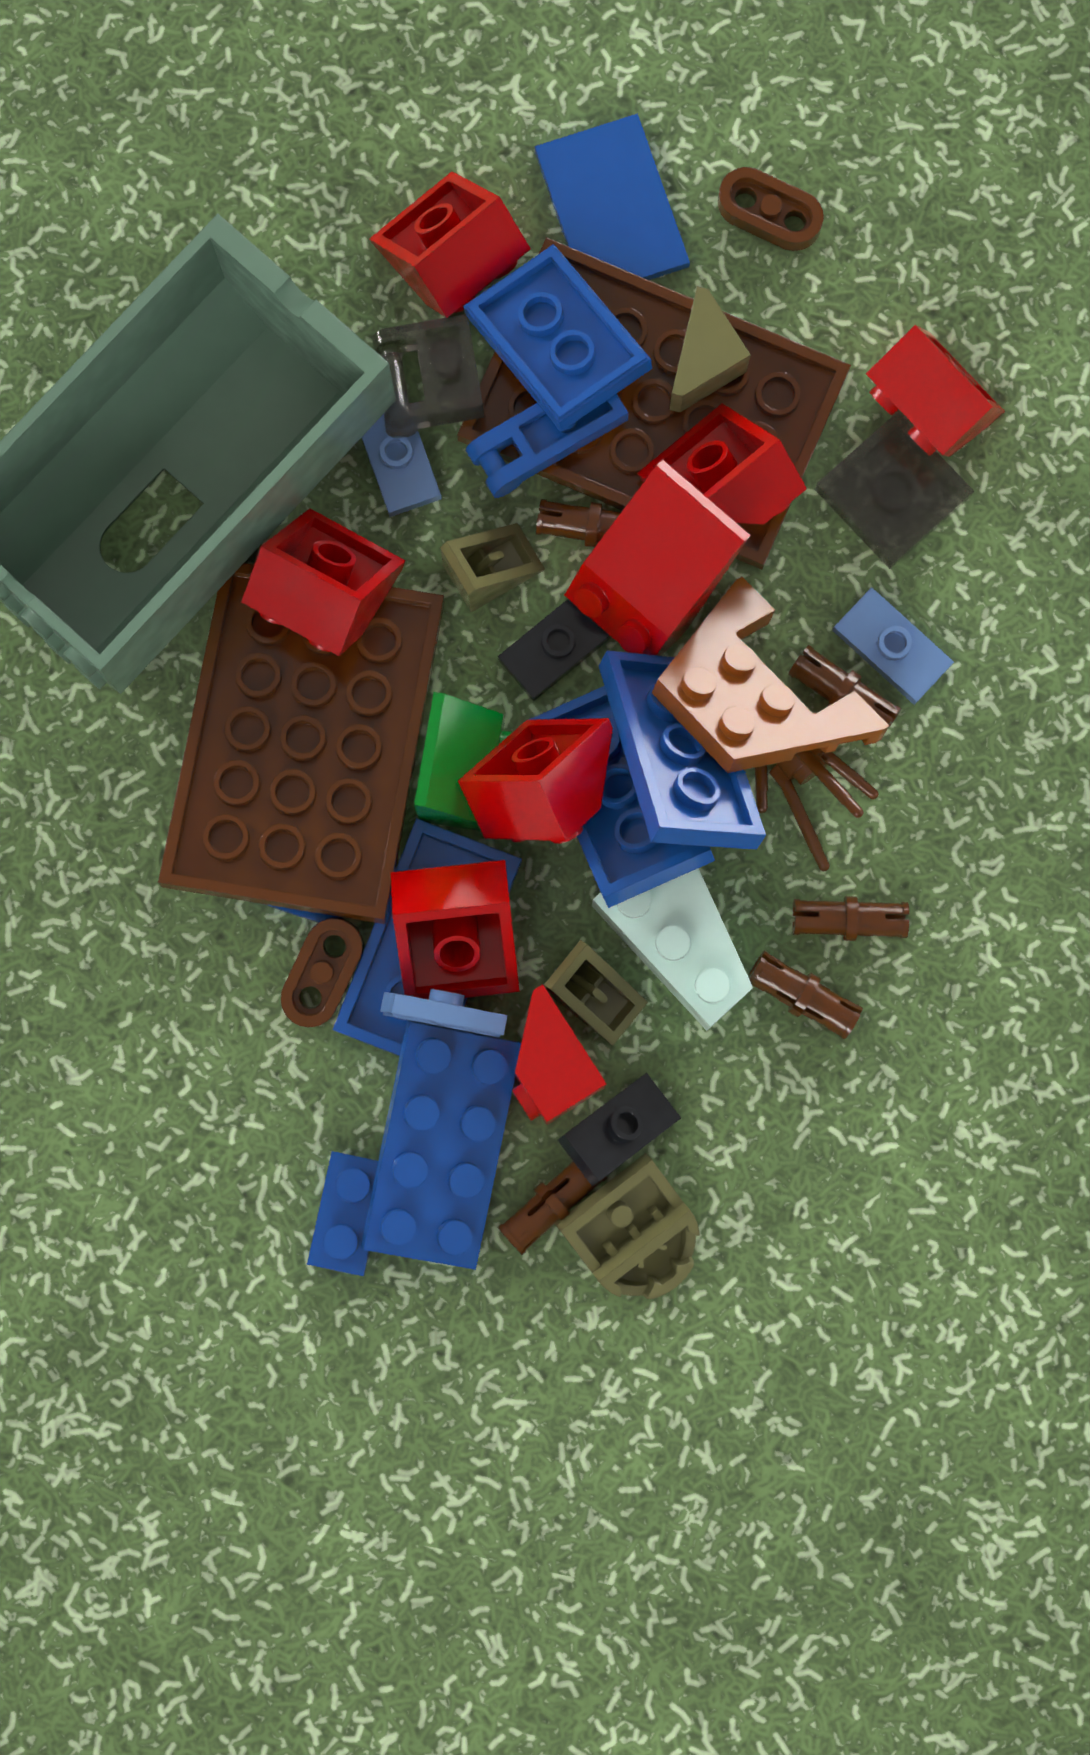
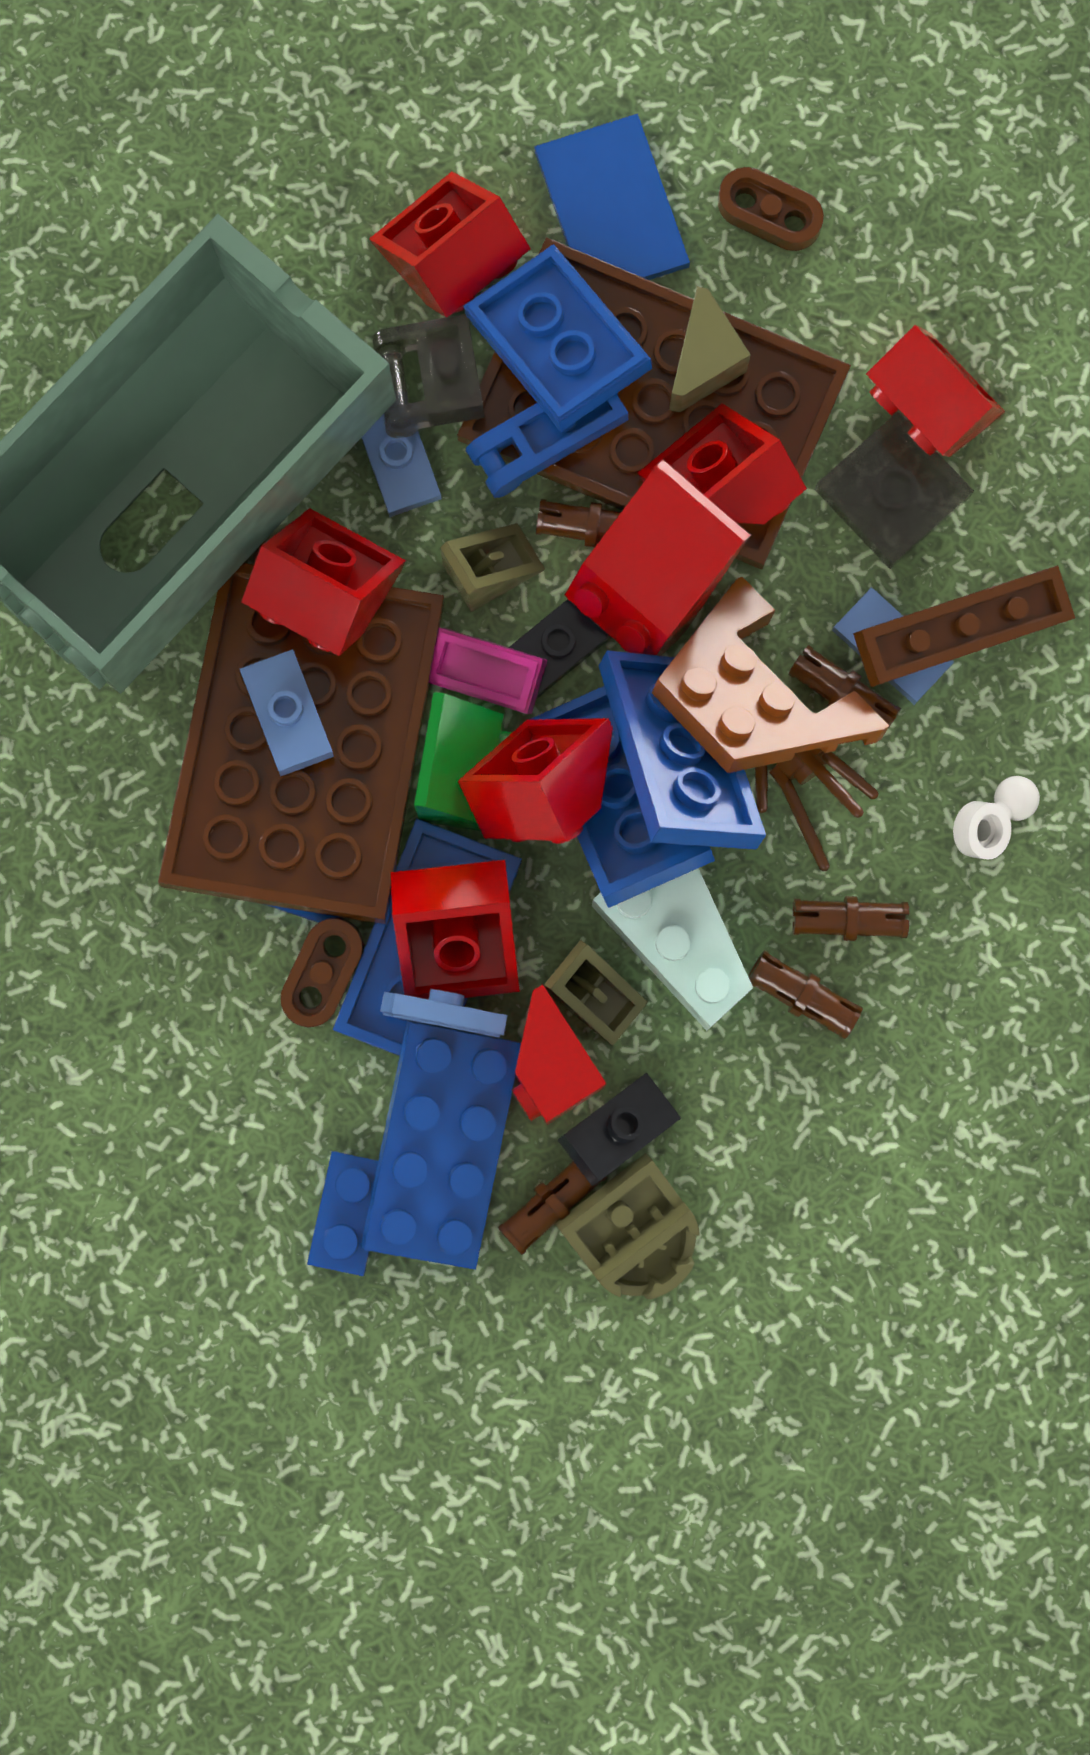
none -> medium blue plate [240,649,334,777]
none -> dark pink tile [430,628,547,714]
none -> reddish brown plate [853,565,1075,687]
none -> white plate [953,776,1040,860]

